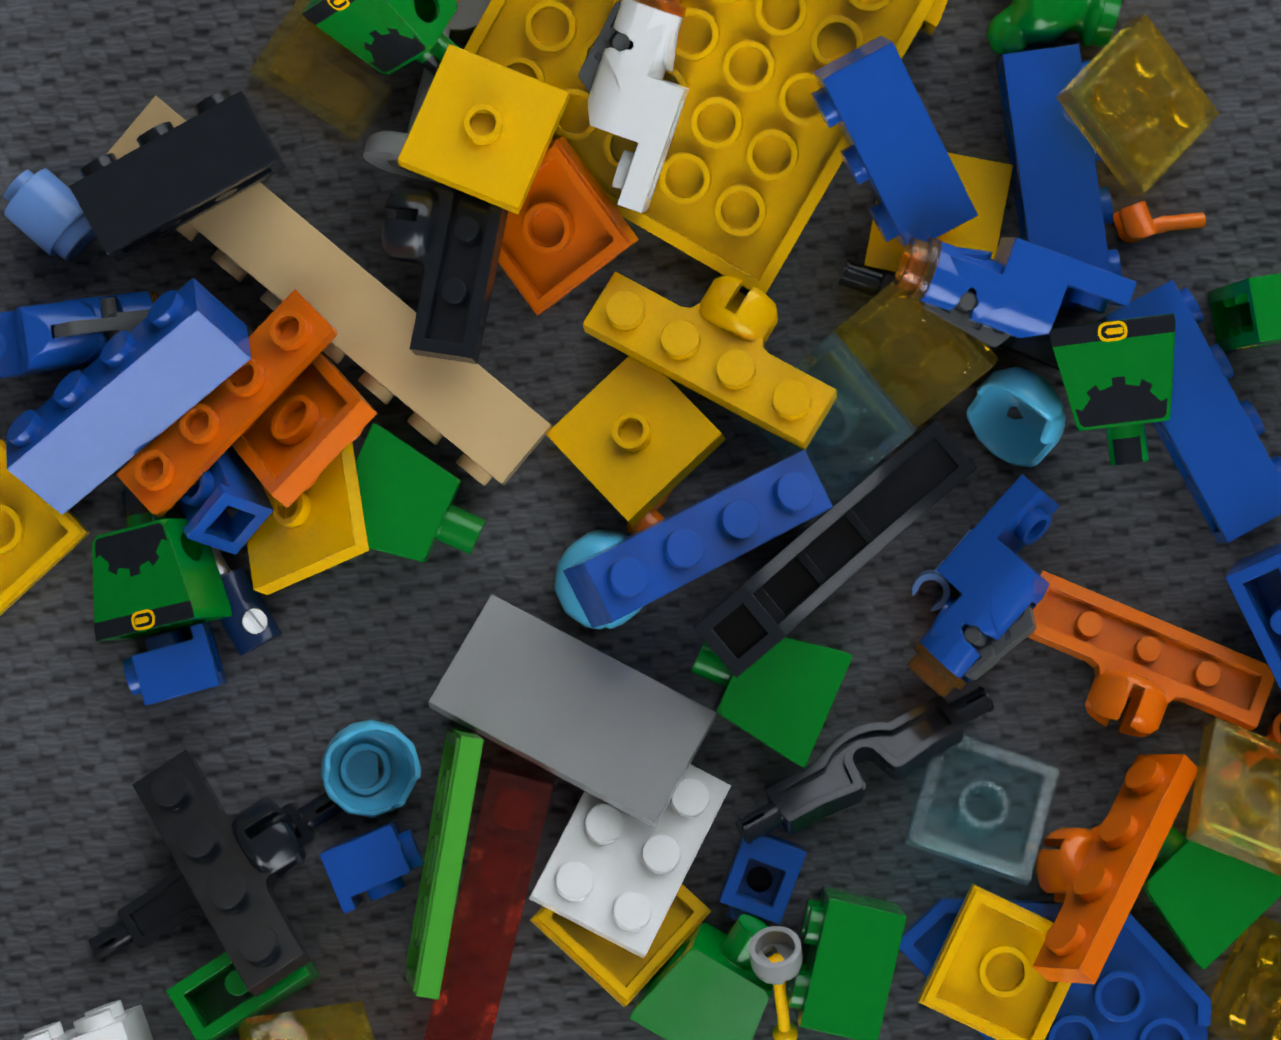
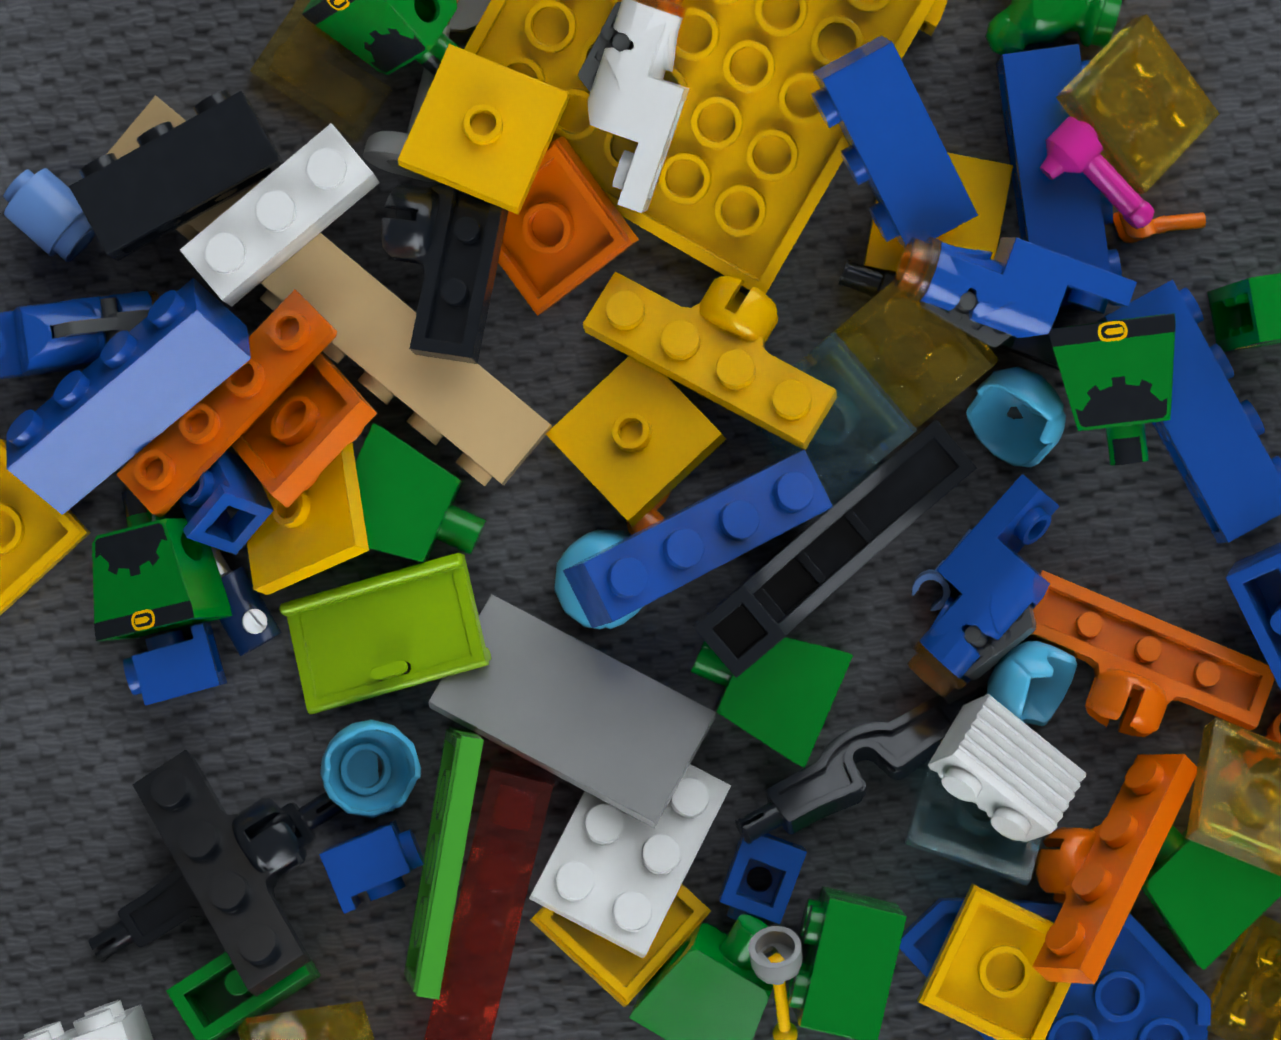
none -> white brick [180,123,380,307]
none -> lime door [279,552,491,715]
none -> white brick [928,694,1086,842]
none -> medium azure hair [987,641,1077,726]
none -> dark pink piece [1040,116,1155,229]

